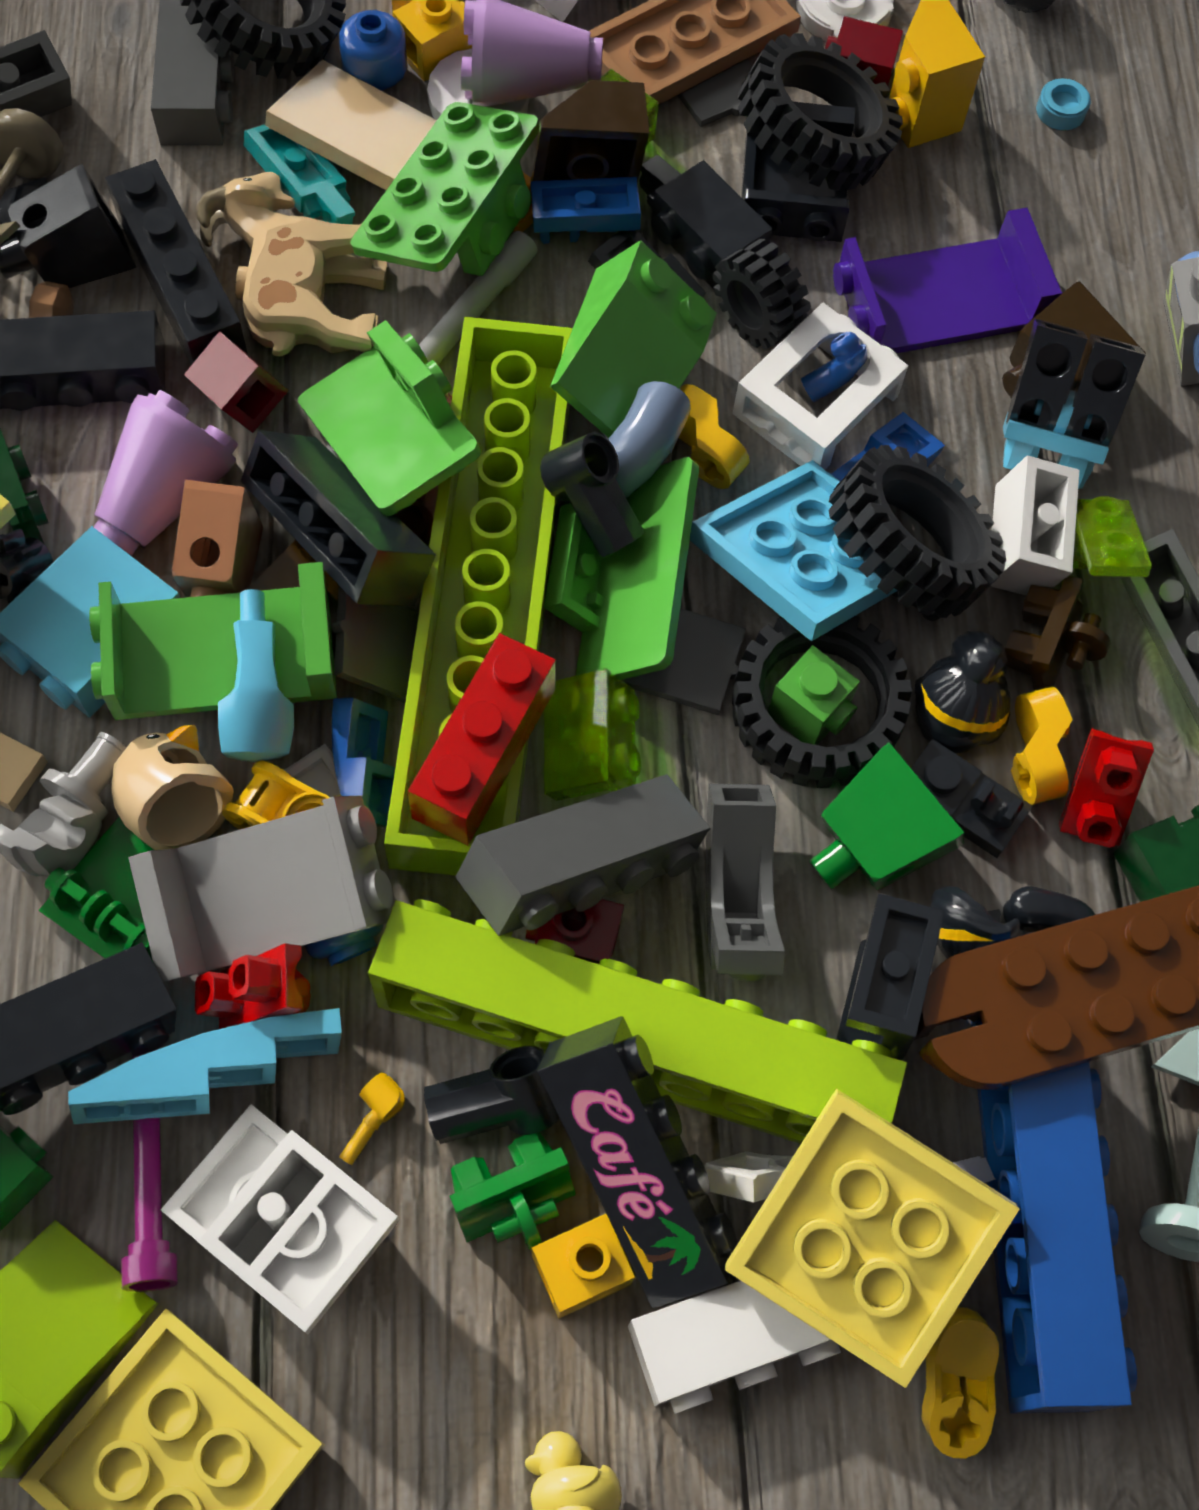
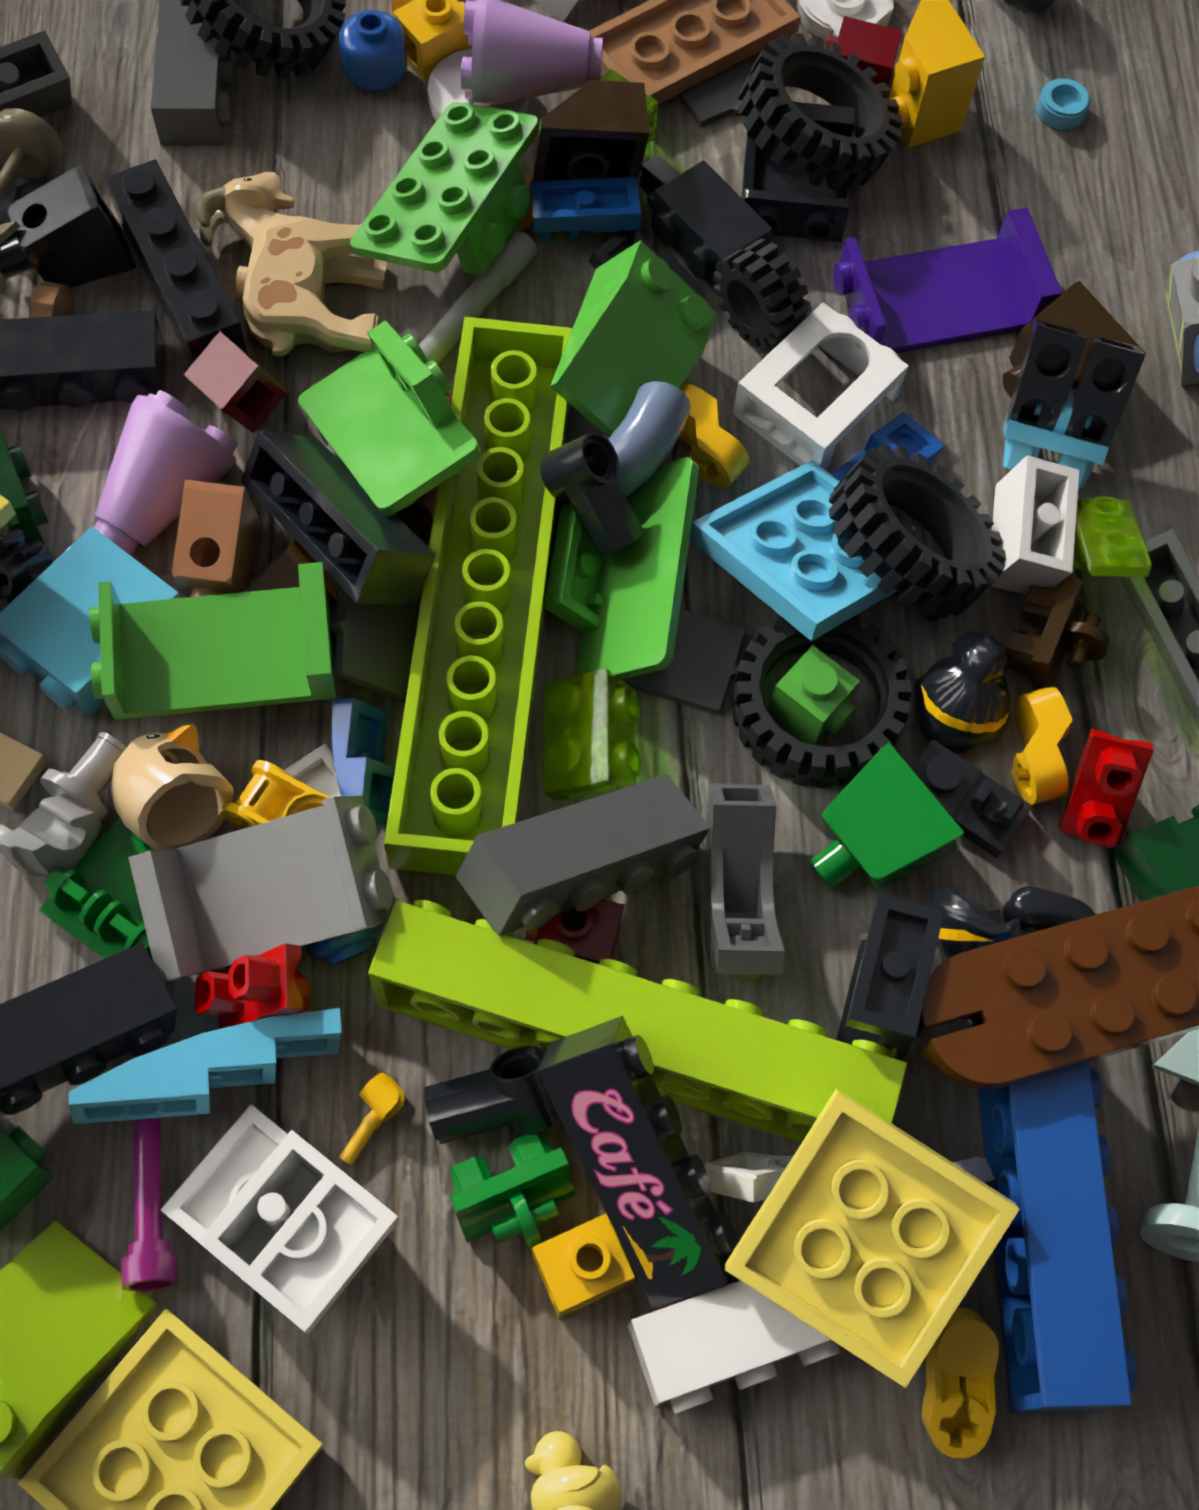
medium azure animal [218,589,294,762] -> none
teal hinge [243,124,355,224] -> none
tan tile [265,60,437,190] -> none
red brick [408,633,556,846] -> none
blue arm [801,332,868,402] -> none

